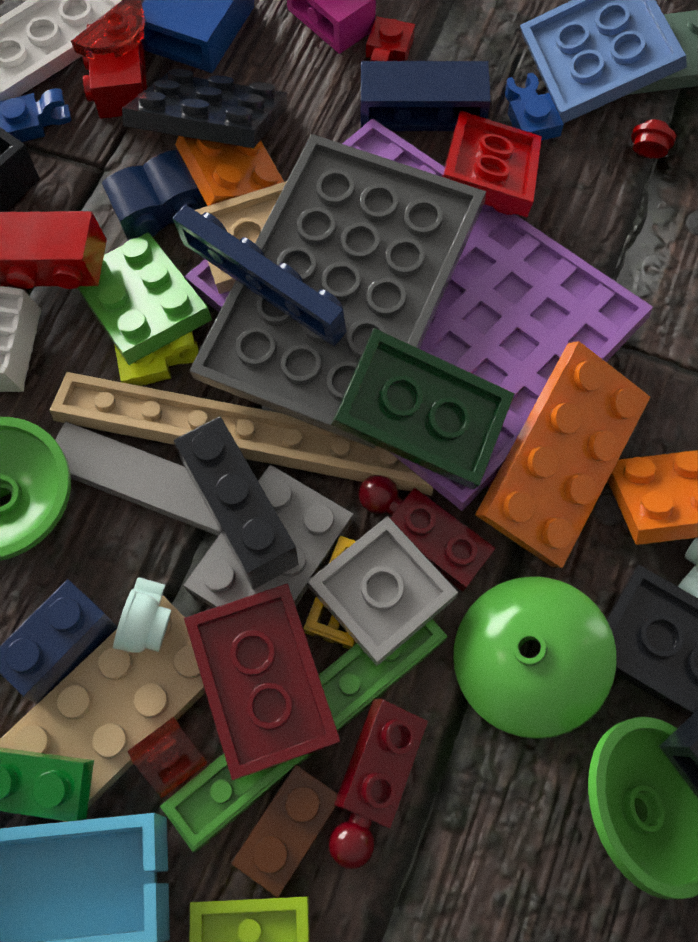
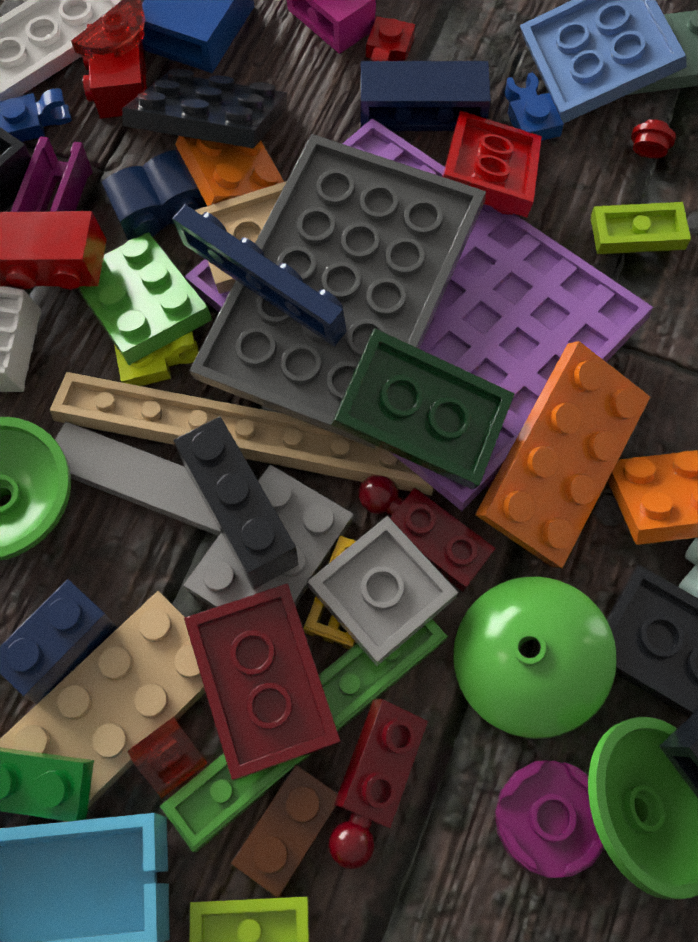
light aqua piece [113,577,172,653] -> none
none -> magenta window [10,136,93,212]
none -> magenta tile [495,760,605,878]
none -> lime plate [590,202,691,254]

